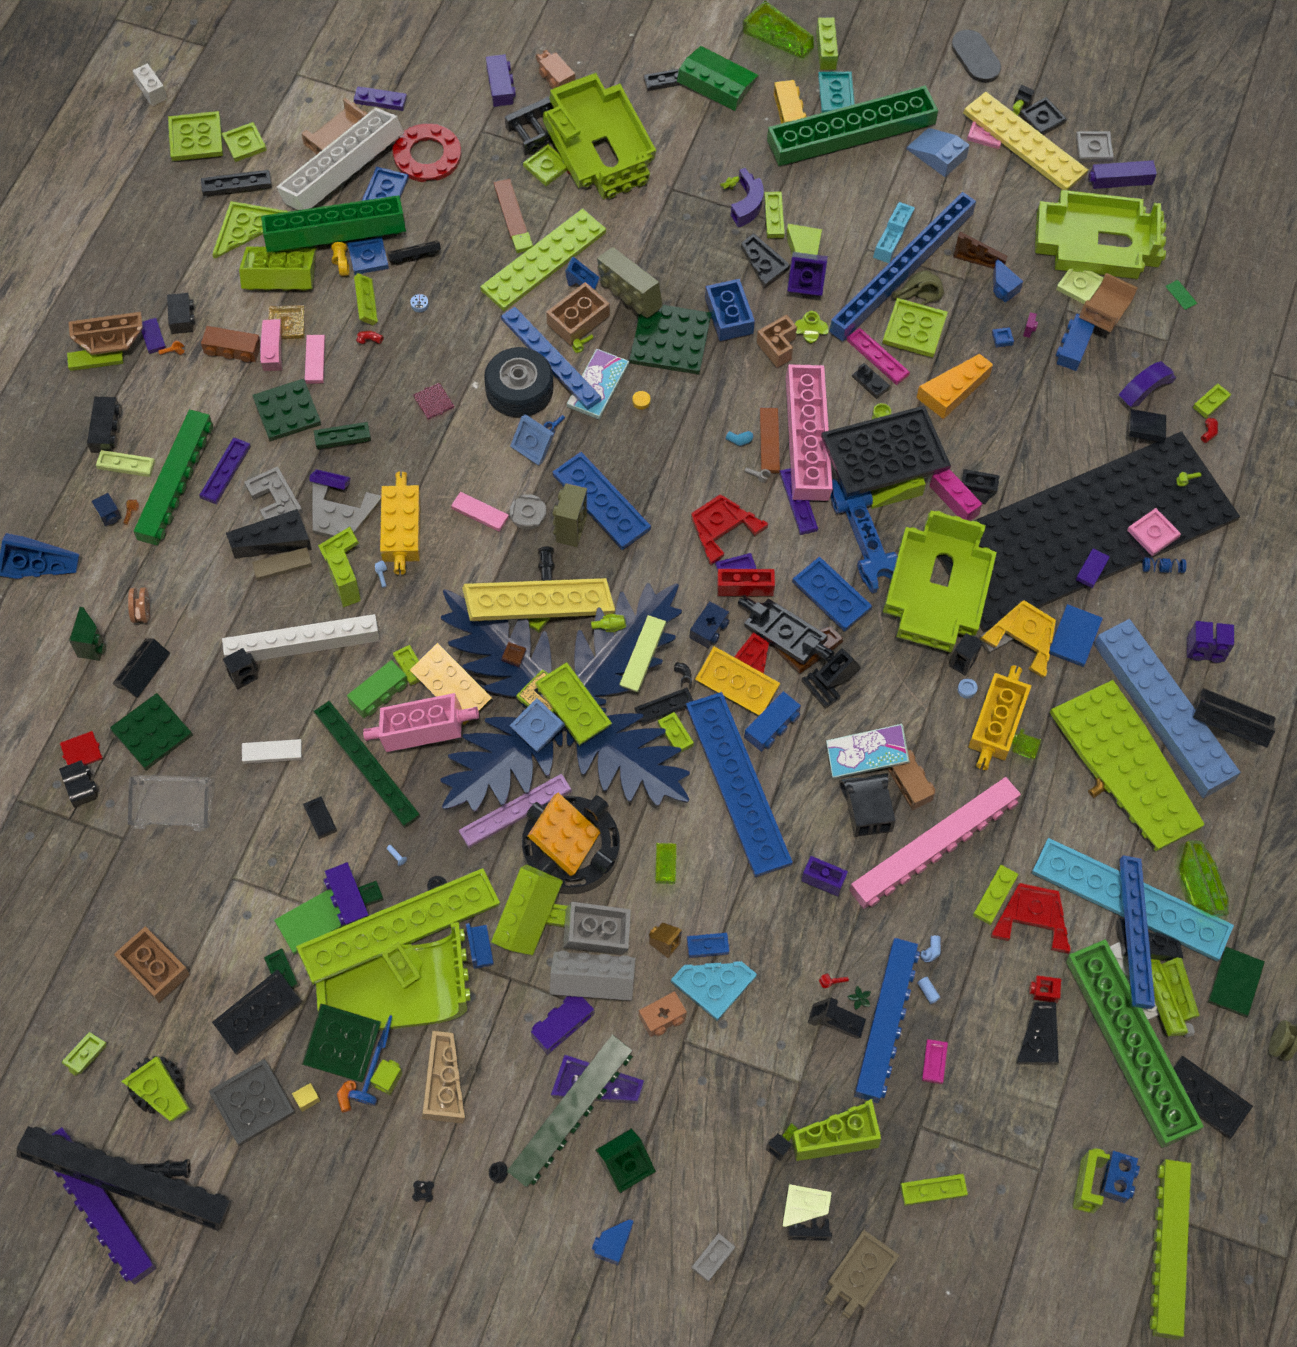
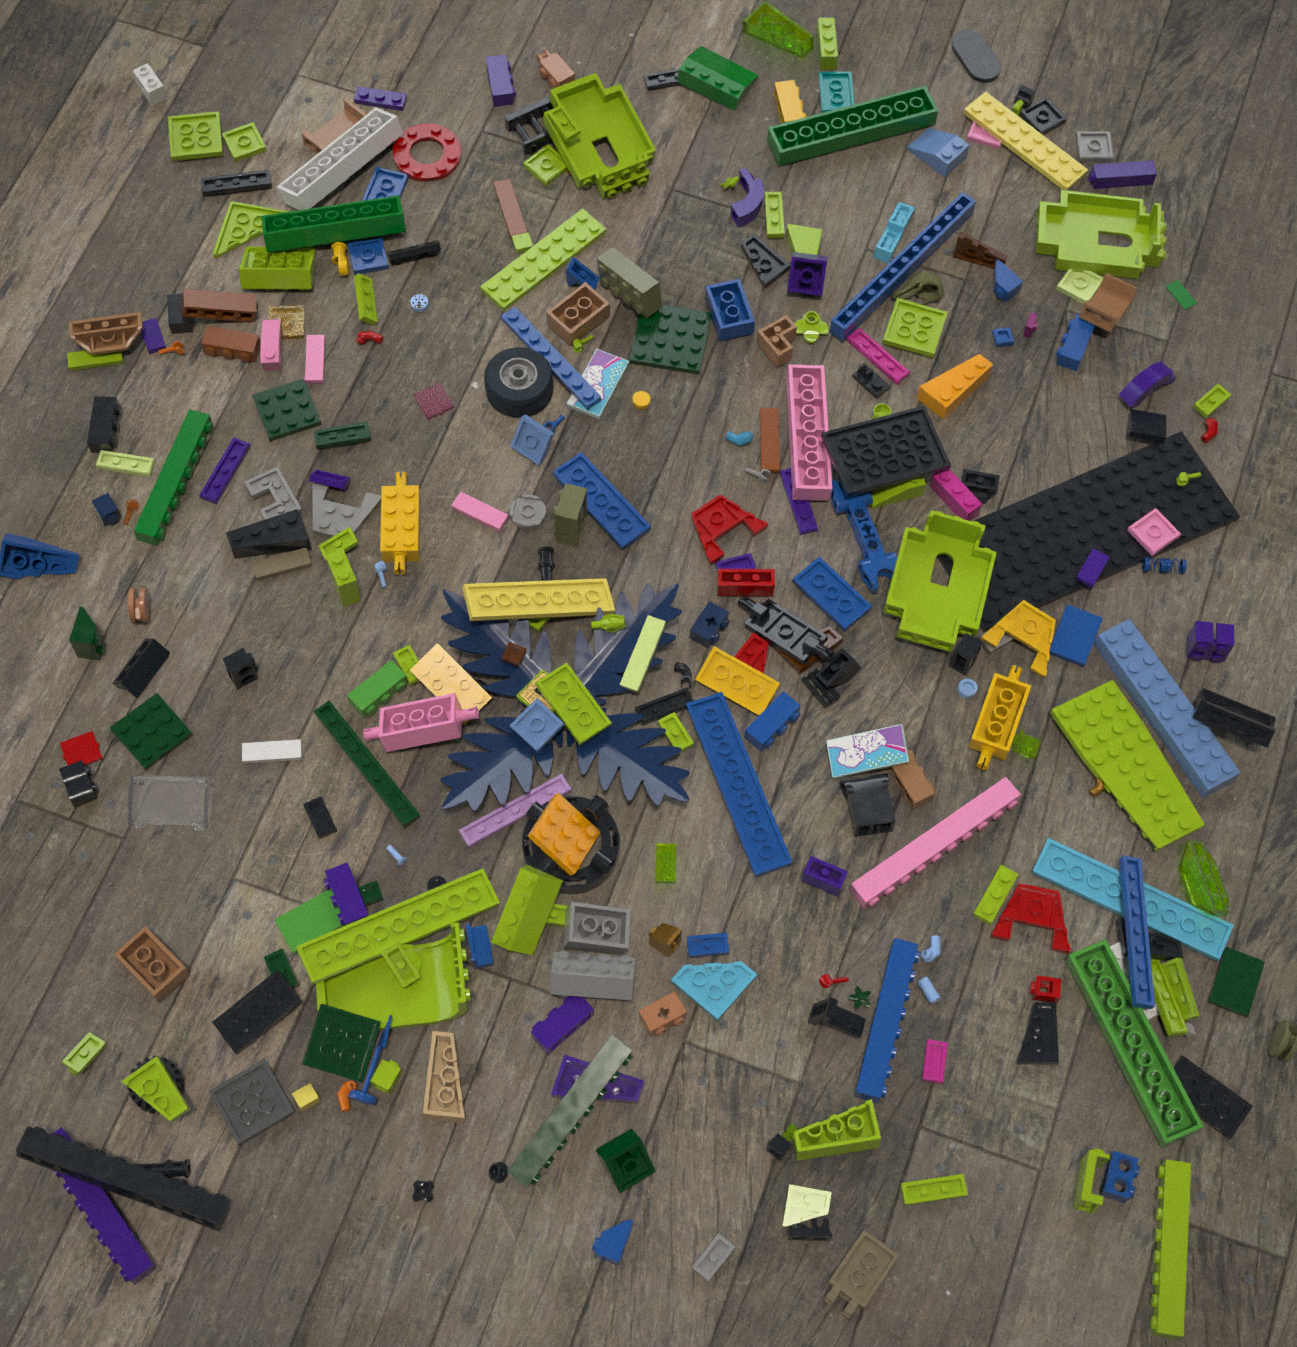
white brick [222,614,380,661] -> none
none -> dark orange brick [181,289,256,322]

